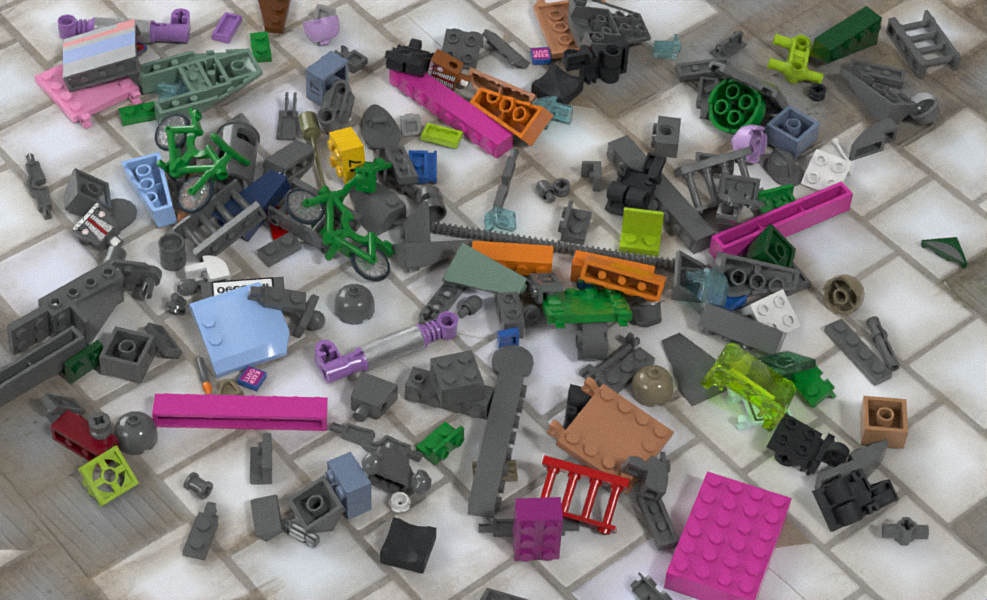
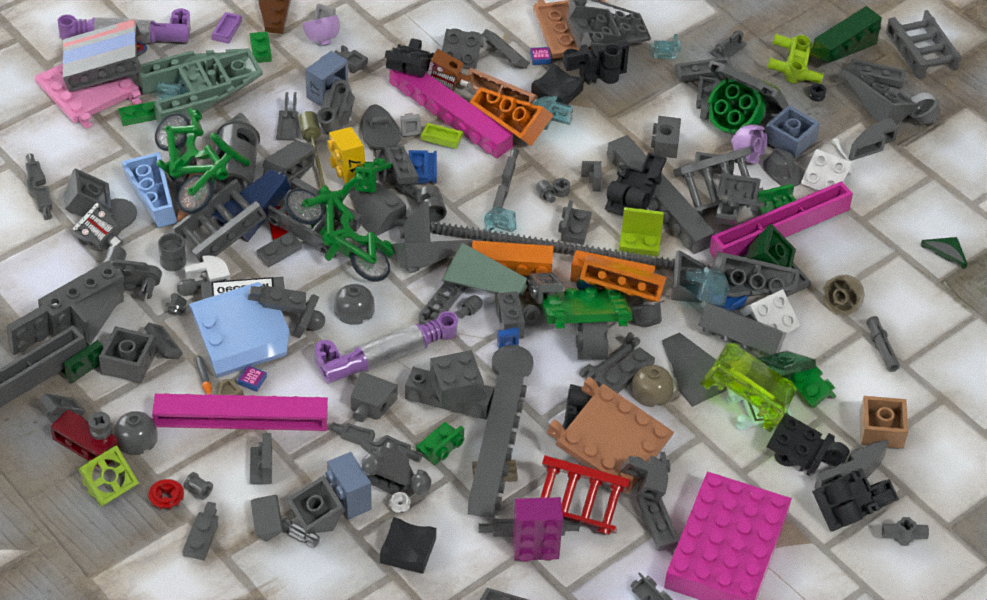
dark grey plate [824,318,892,386] -> none
none -> red gear [148,479,184,510]

